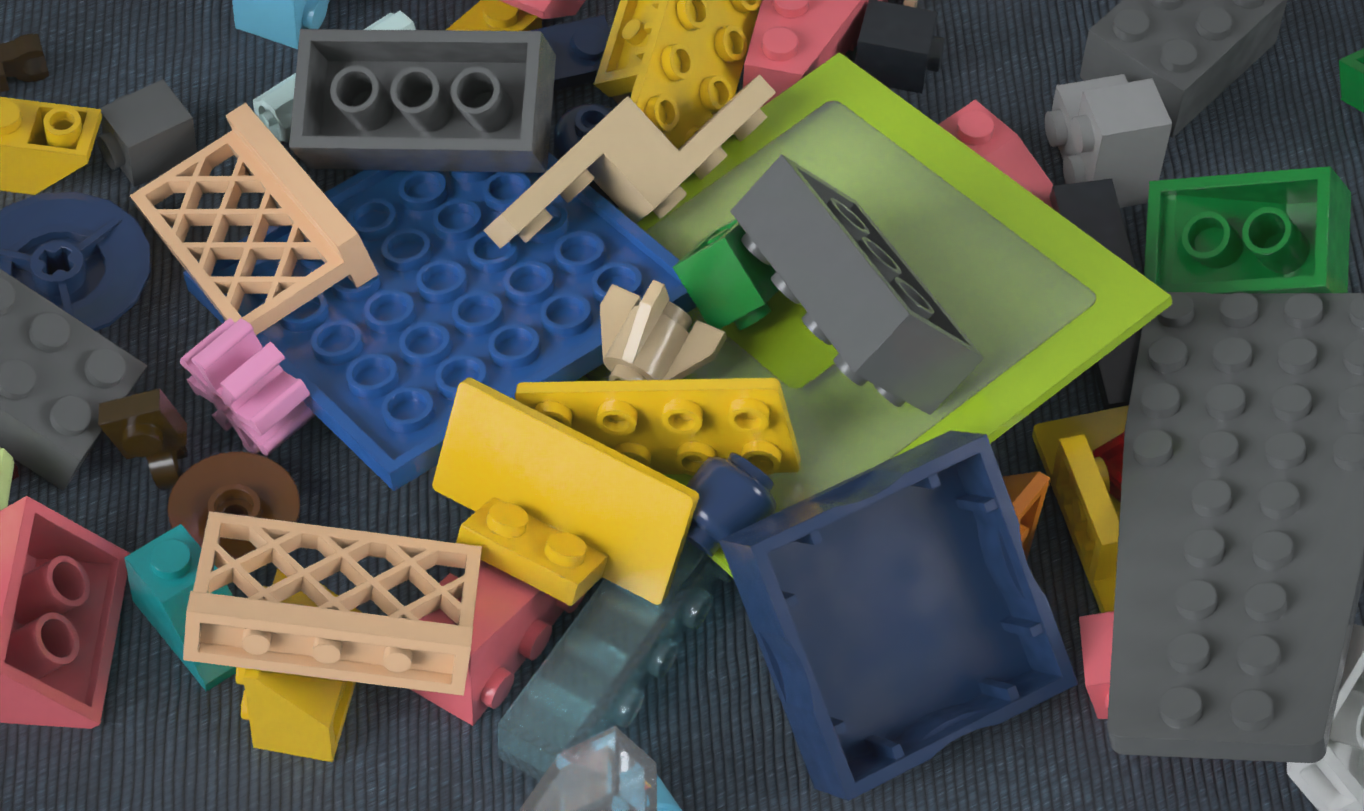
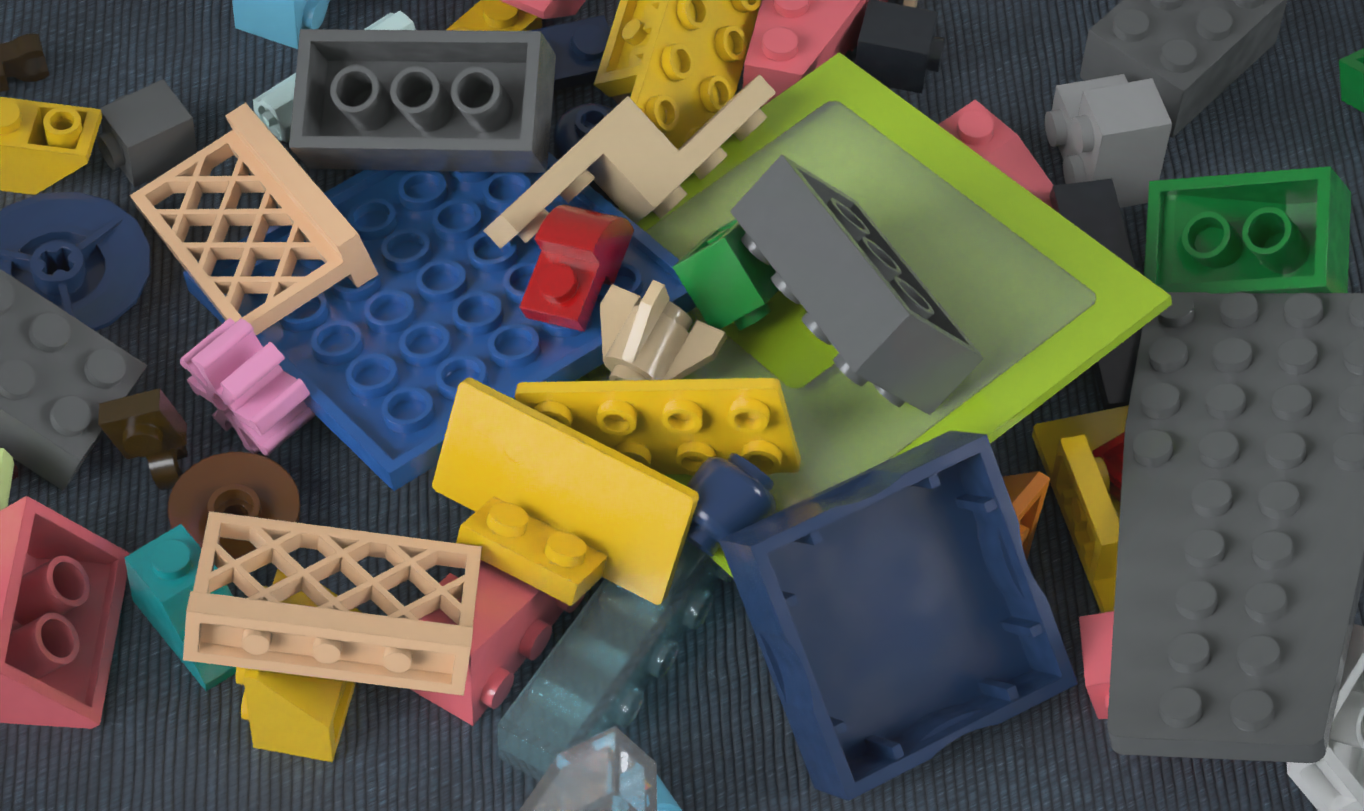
none -> red brick [519,205,634,332]

